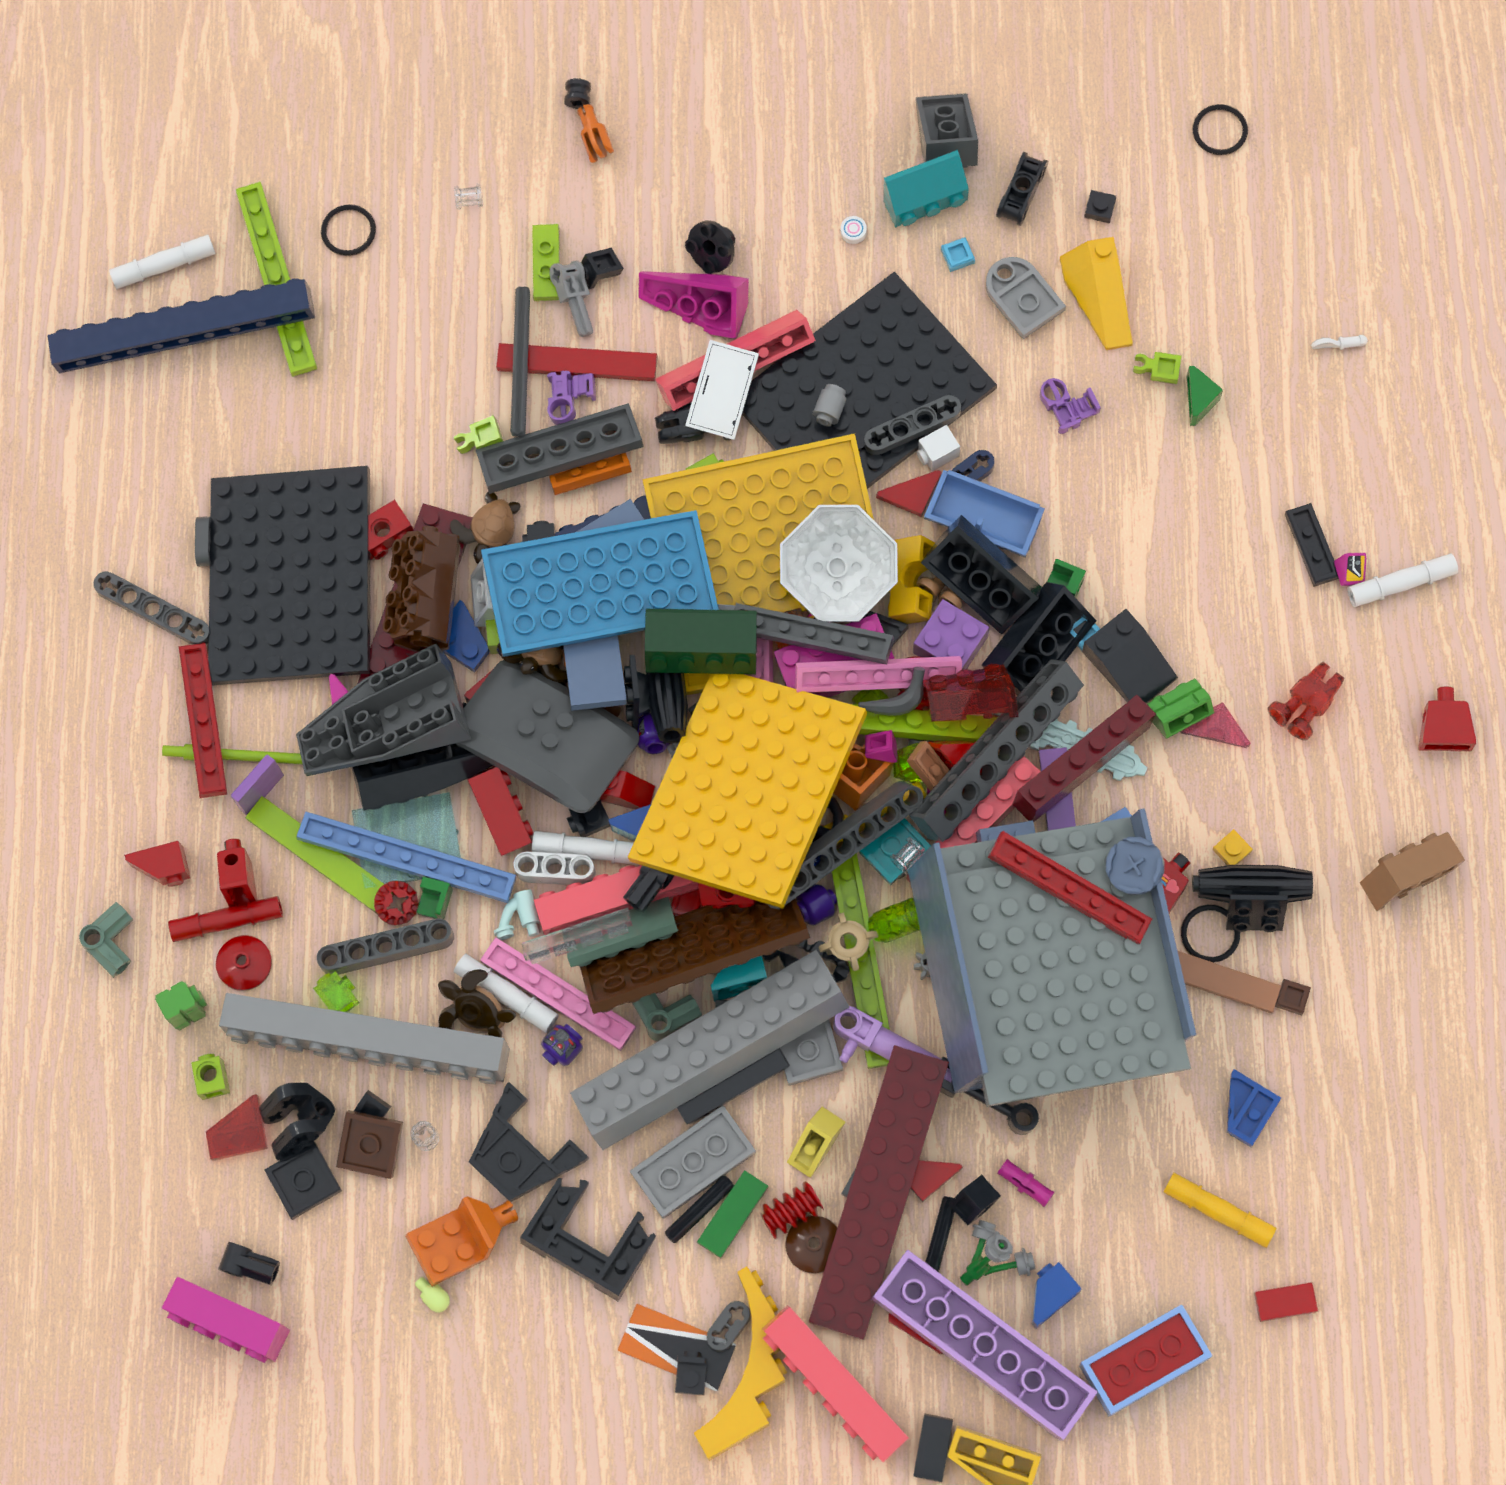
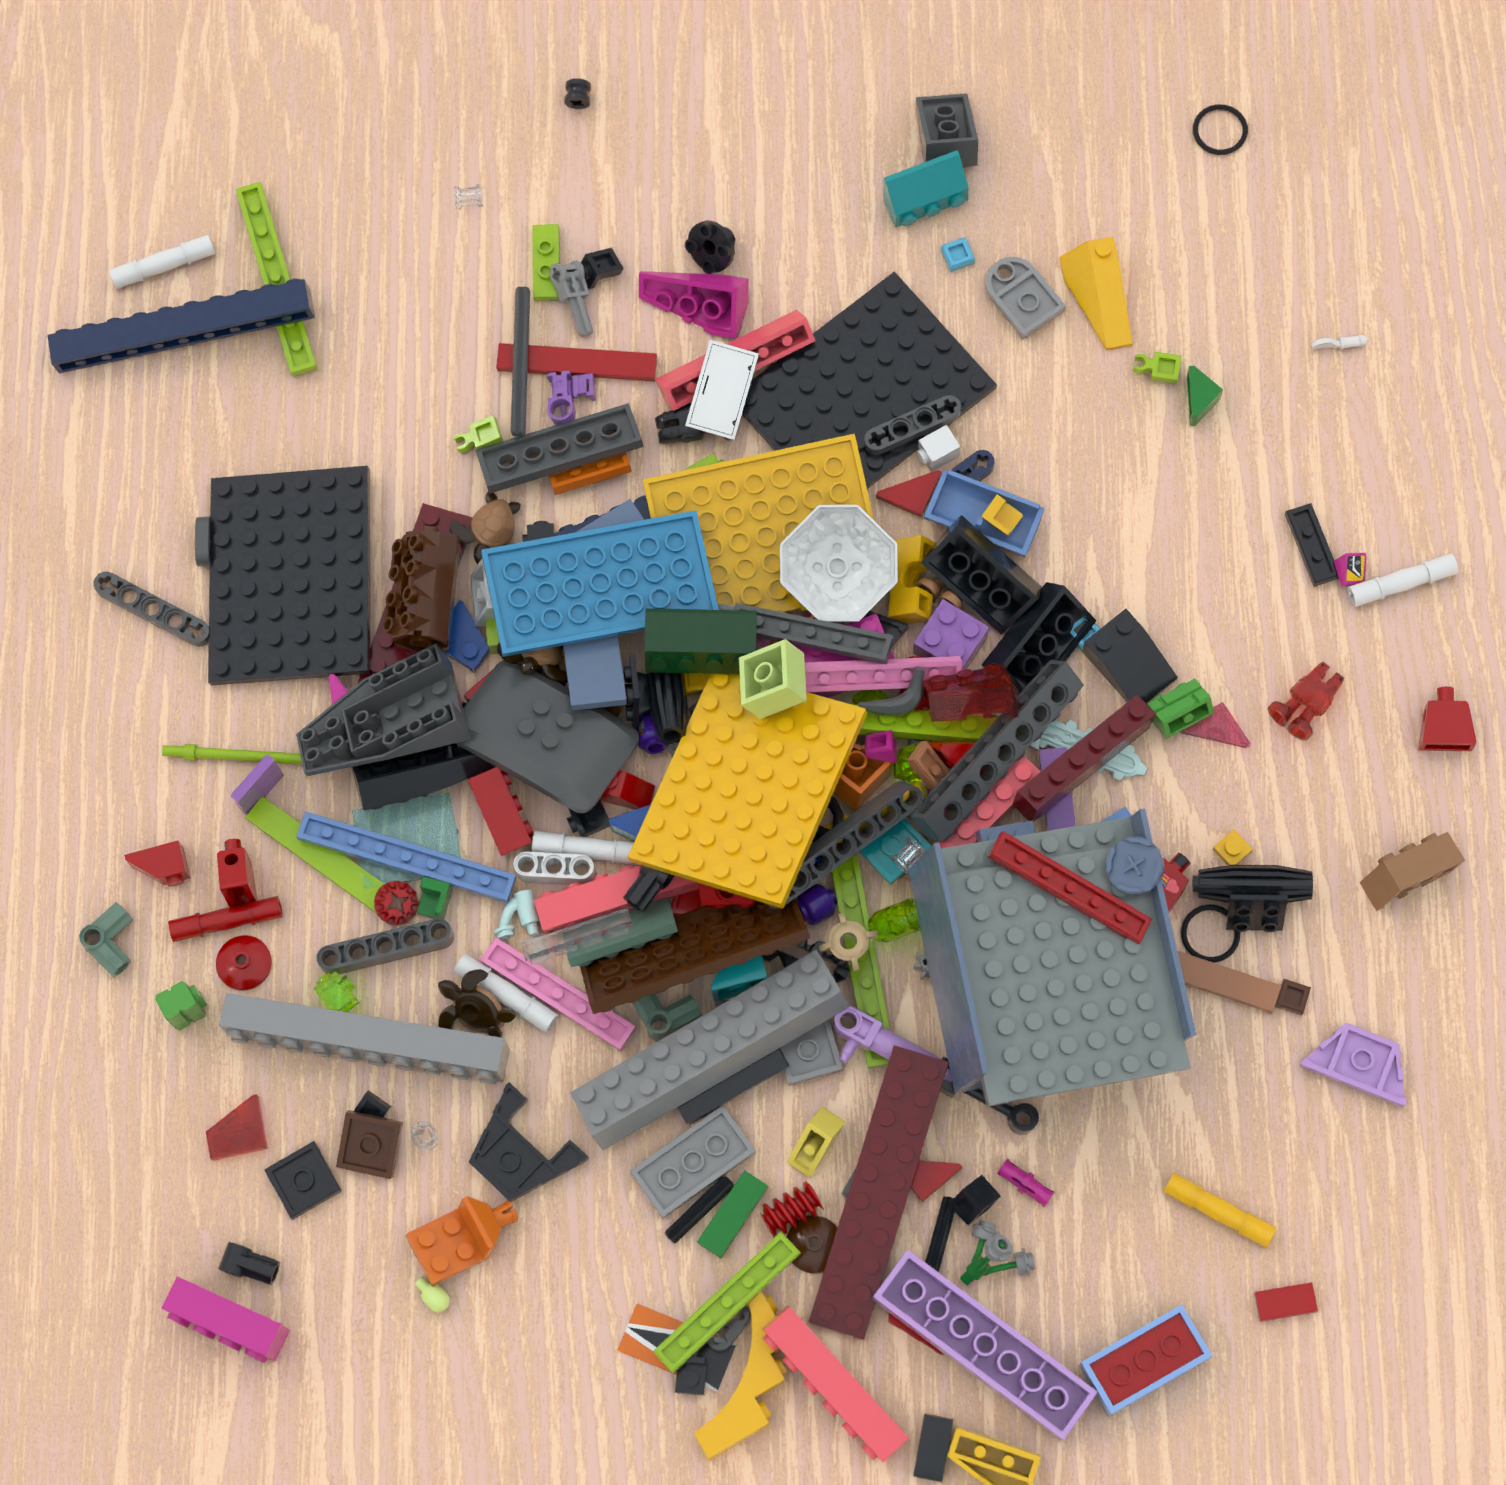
red tile [178,643,227,798] -> none
lime brick [191,1054,230,1100] -> none
black piece [259,1083,335,1161] -> none
black tyre [321,205,376,256] -> none
red brick [368,499,413,560] -> none
black wedge [520,1178,656,1301] -> none
head [541,1024,583,1066] -> none
orange arm [577,104,614,163] -> none
light grey brick [813,384,846,426] -> none
white tile [840,216,867,244] -> none
black piece [996,152,1048,226] -> none
blue slope [1032,1262,1082,1329] -> none
medium lavender piece [1040,378,1101,434] -> none
green panel [1047,559,1086,598] -> none
black plate [1084,190,1117,223] -> none
blue wing [1227,1069,1281,1147] -> none
none -> lime tile [653,1232,801,1374]
none -> yellowish green brick [739,639,807,719]
none -> yellow panel [981,494,1023,537]
none -> lavender wing [1300,1023,1406,1108]

